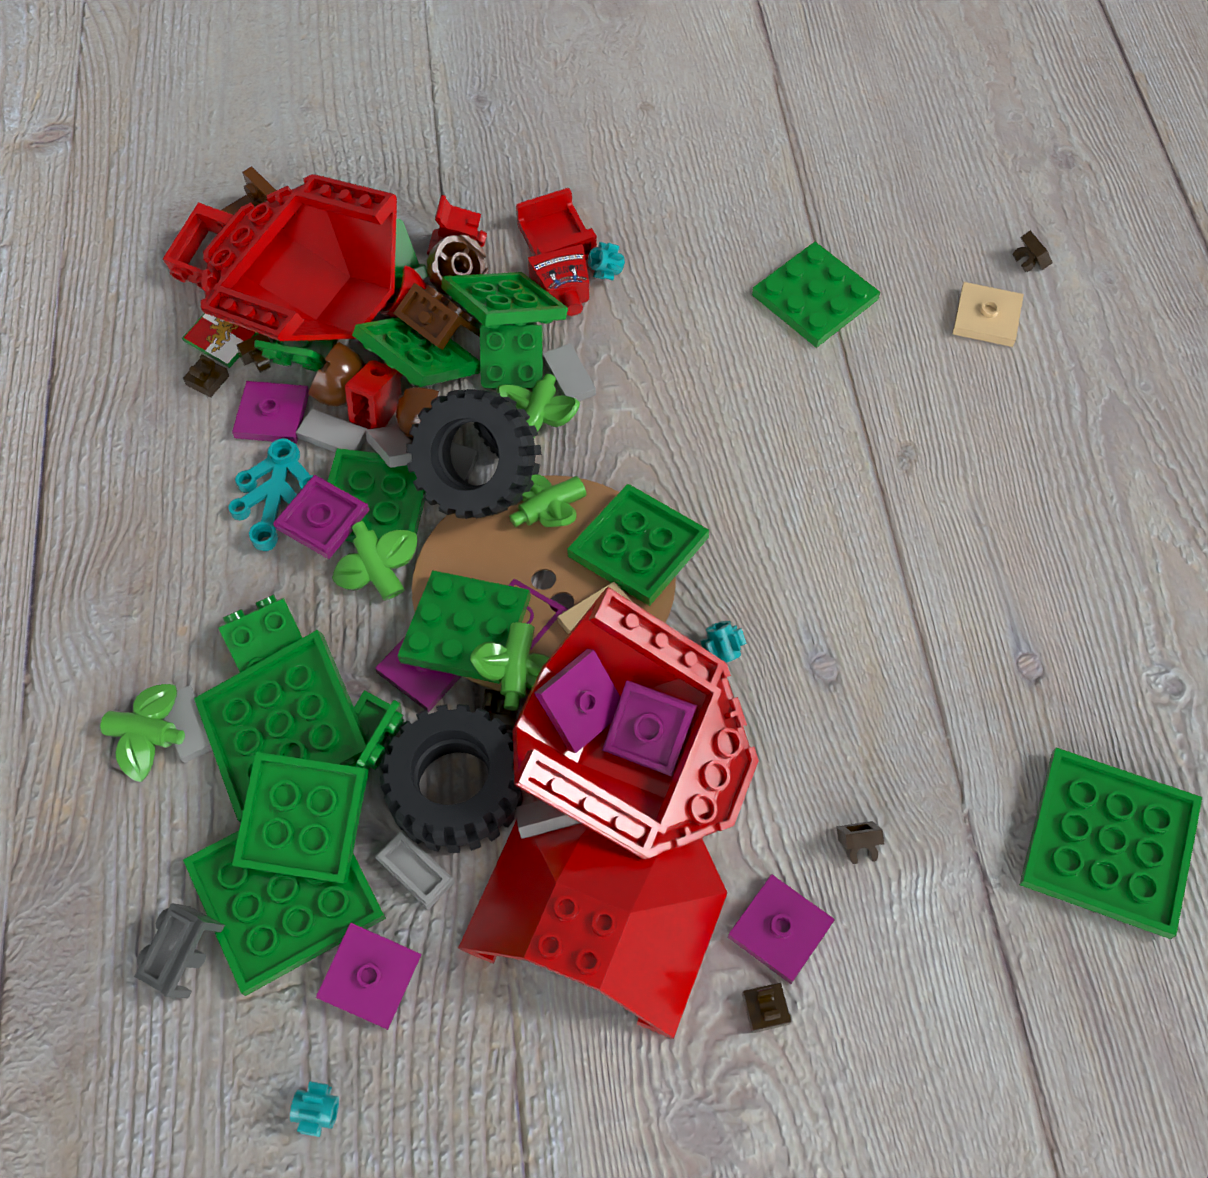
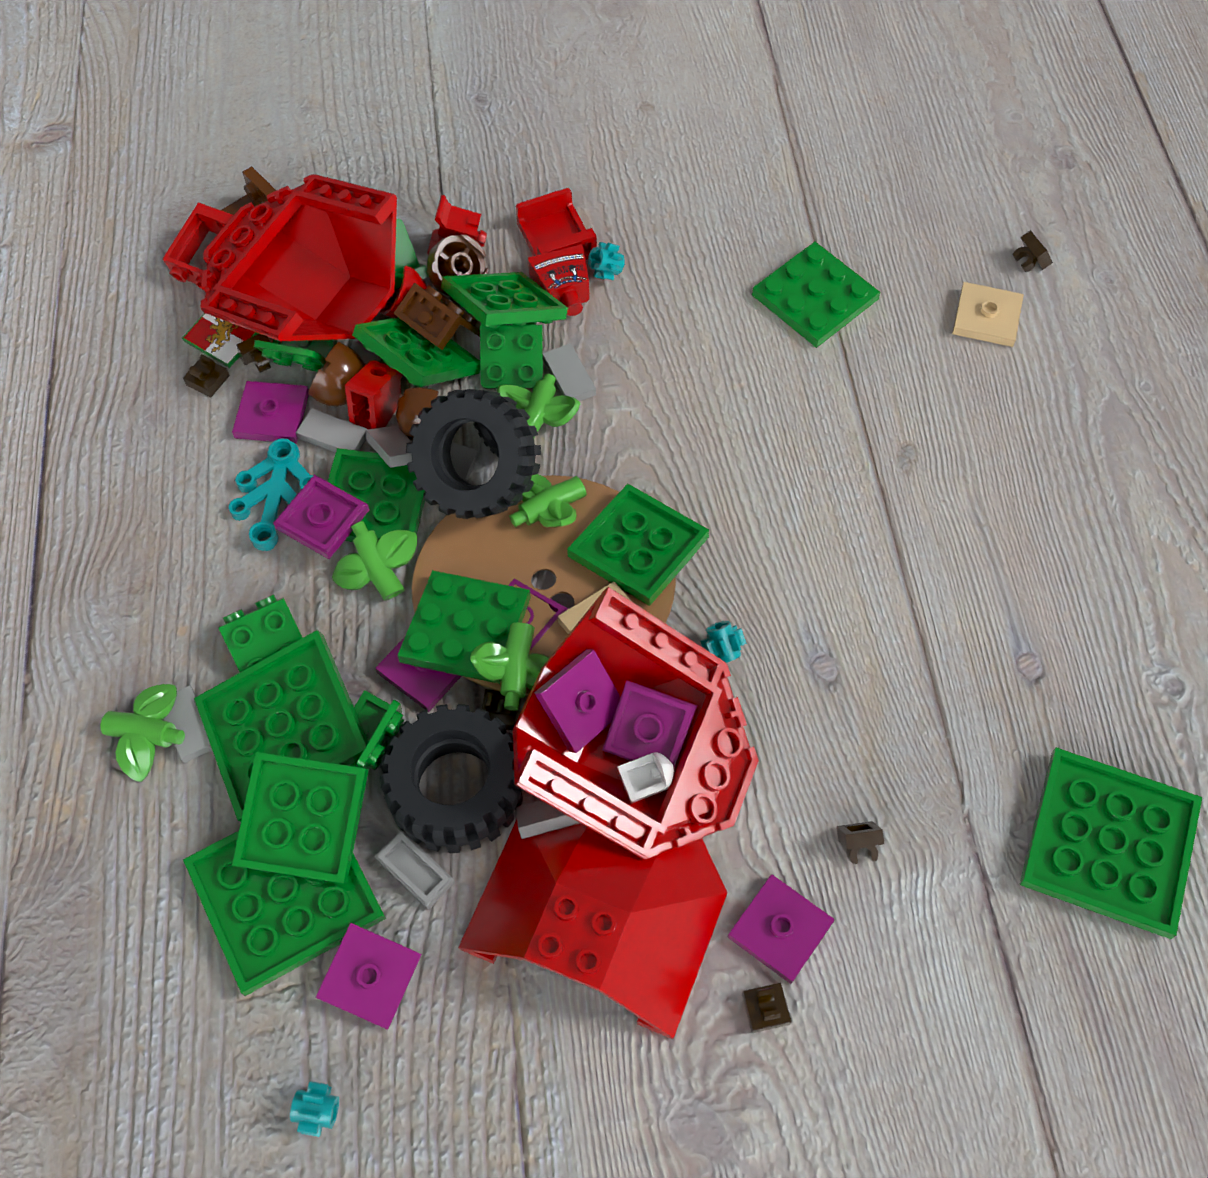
dark grey window [134,903,225,998] -> none
none -> white plate [617,752,674,804]

